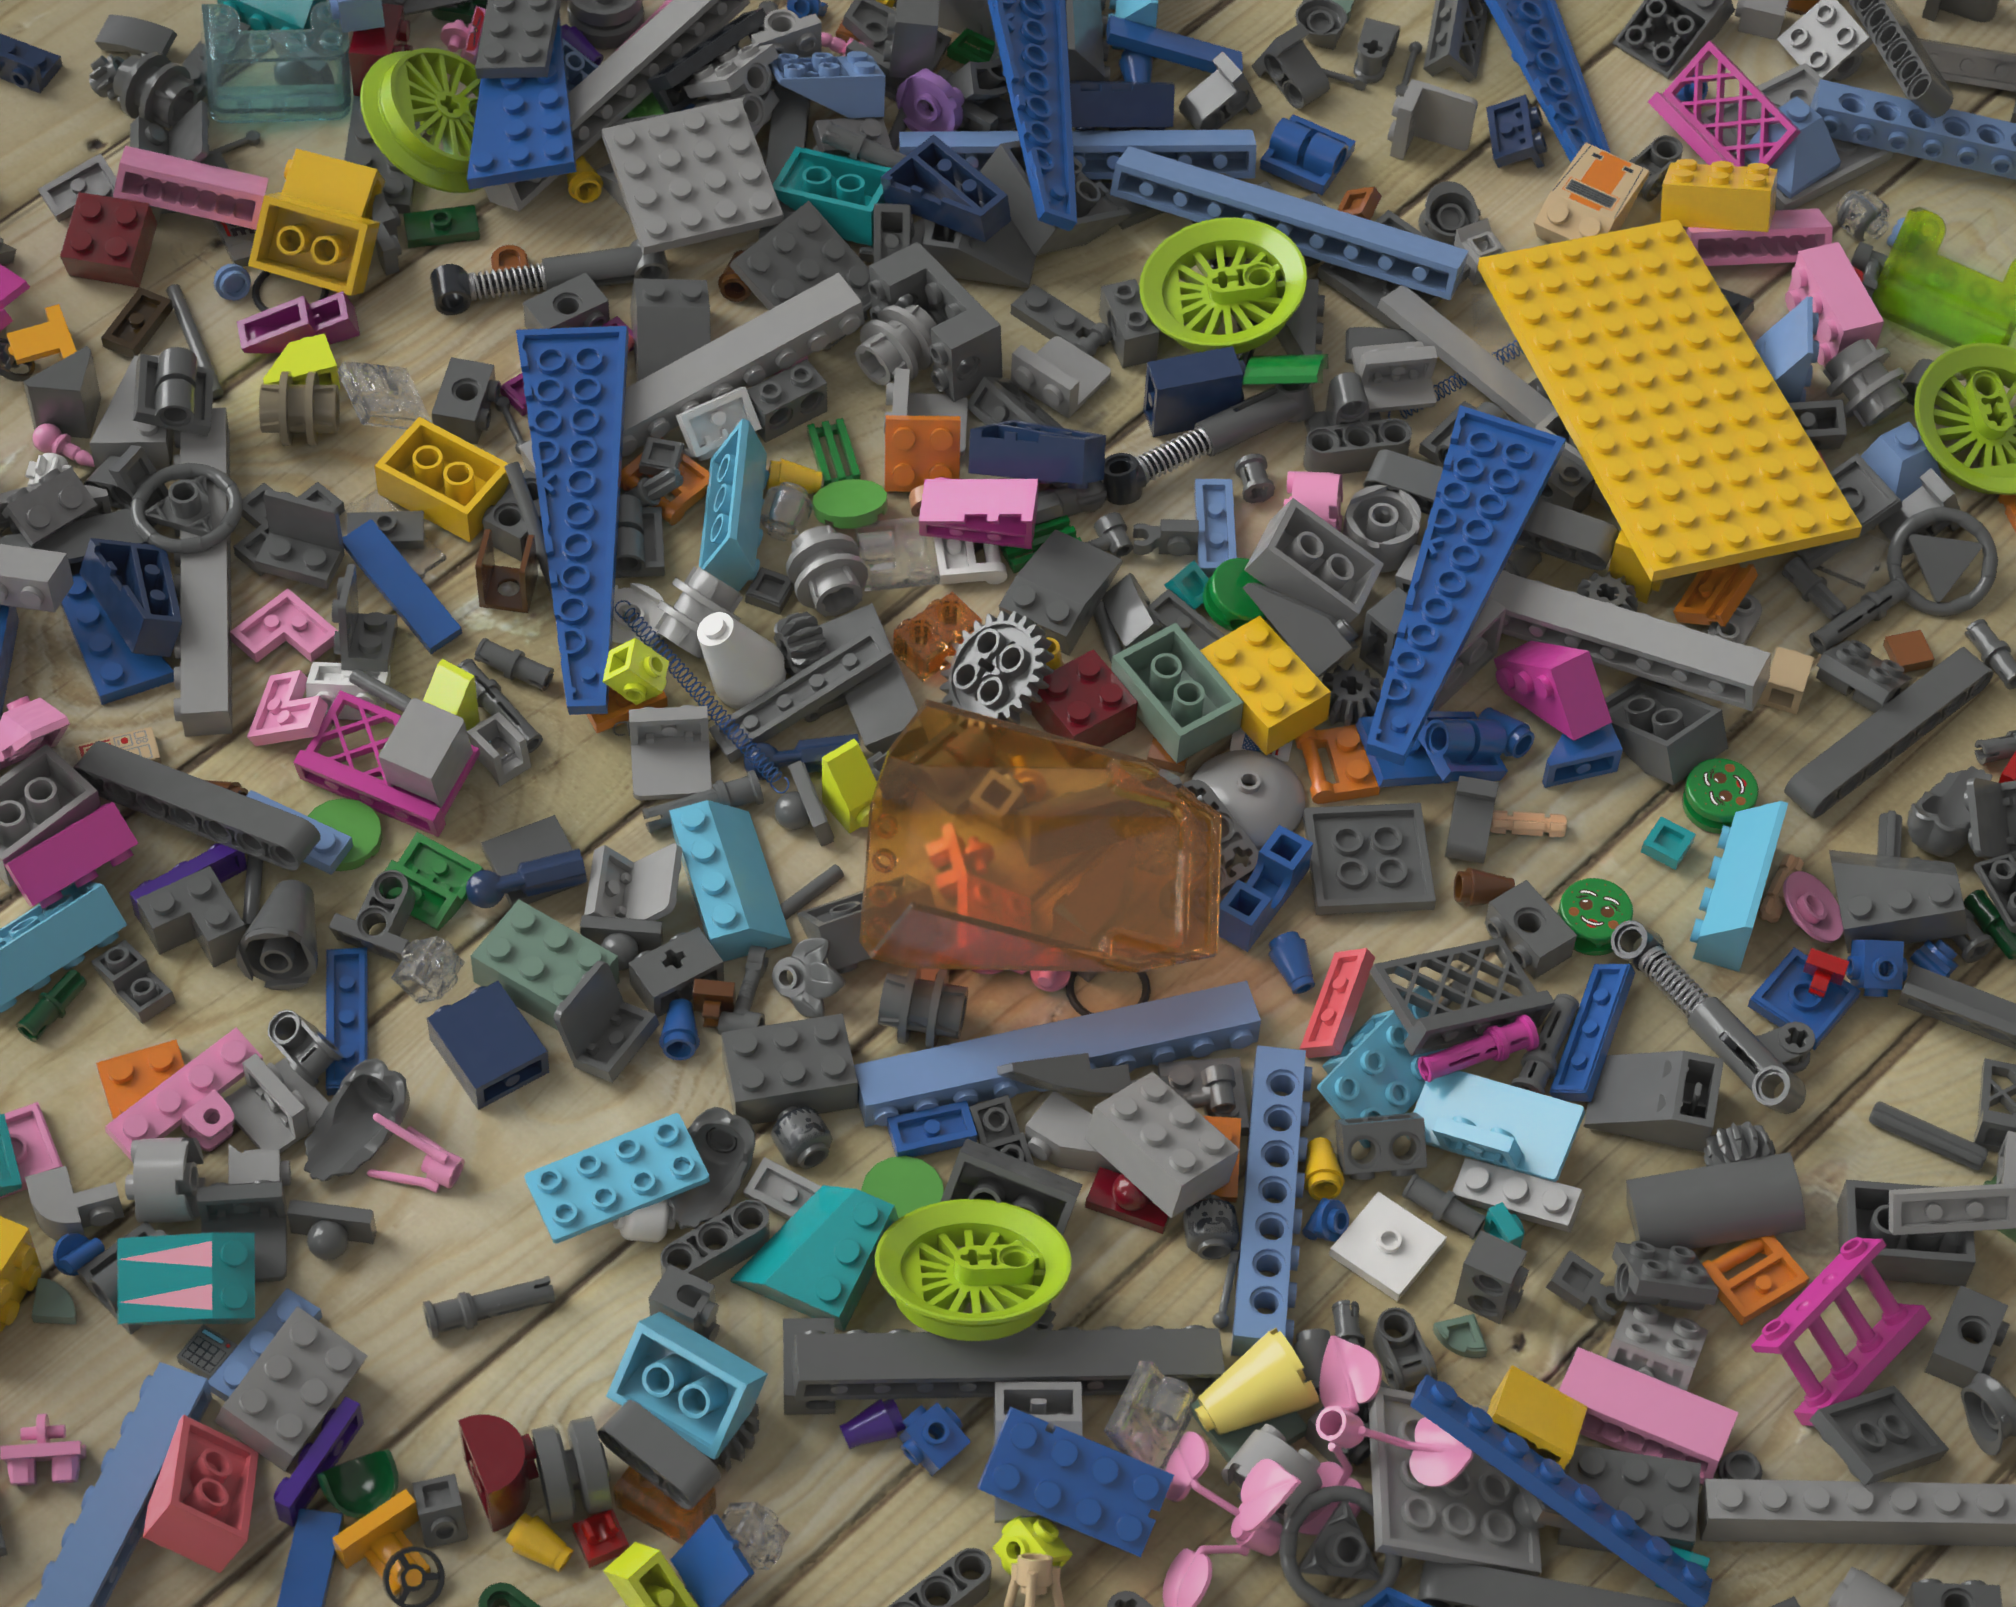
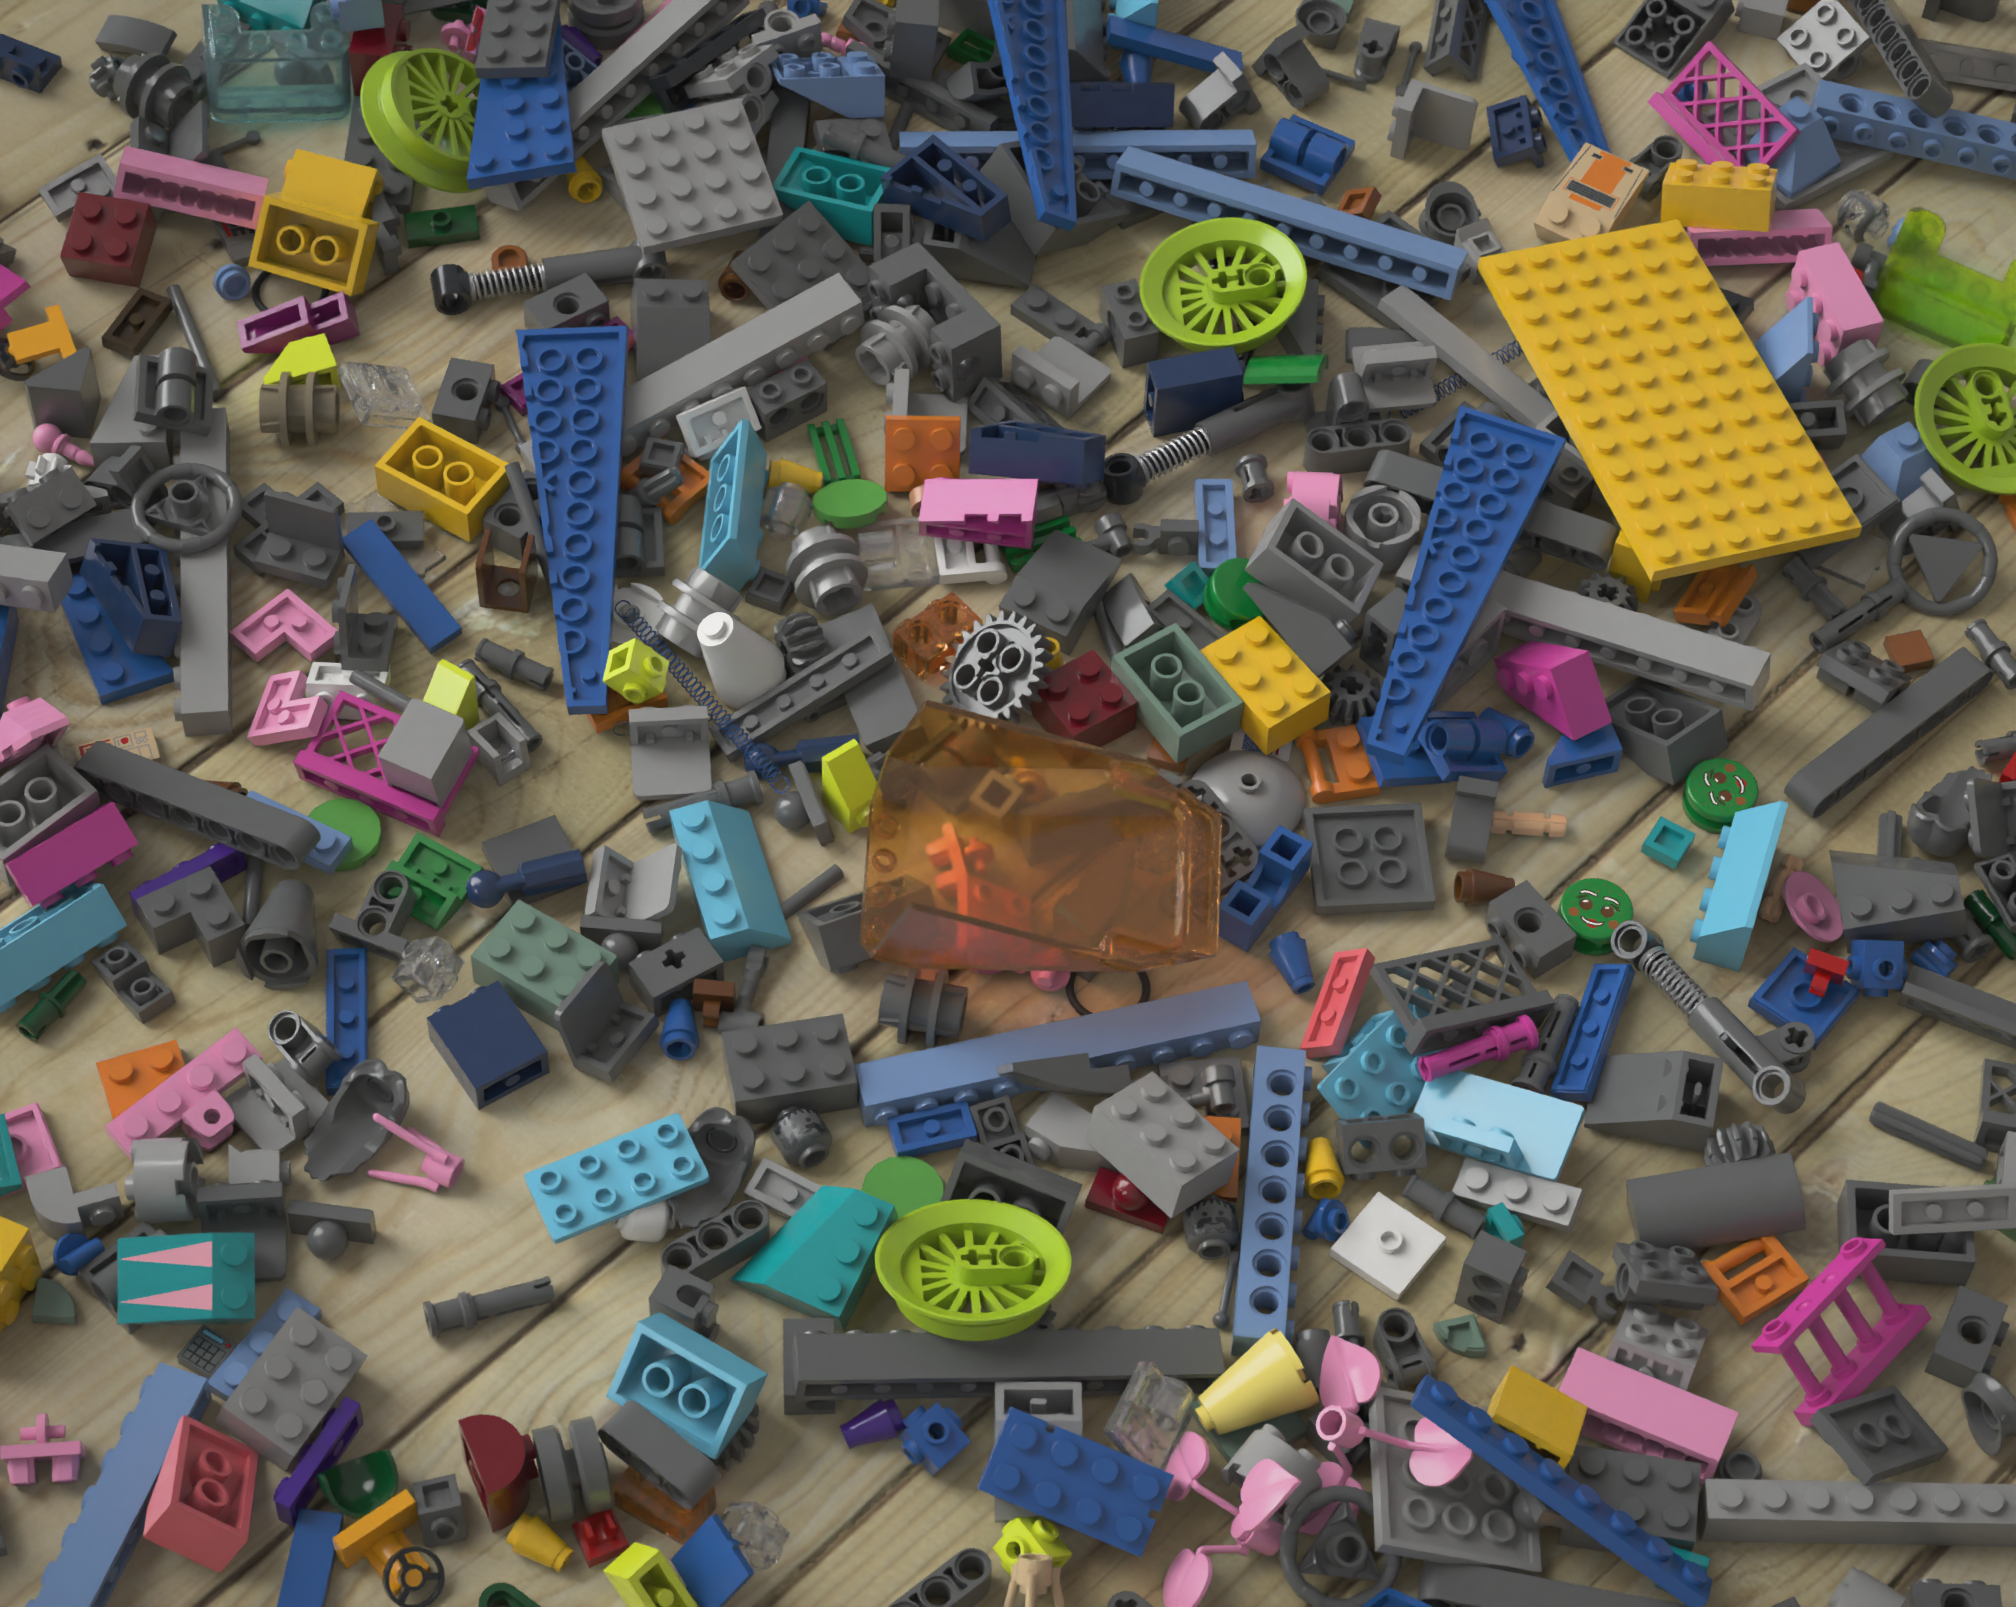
dark grey plate [772,938,846,1018] -> none
medium lavender plate [896,68,964,132] -> none
tan brick [1760,646,1814,715] -> none

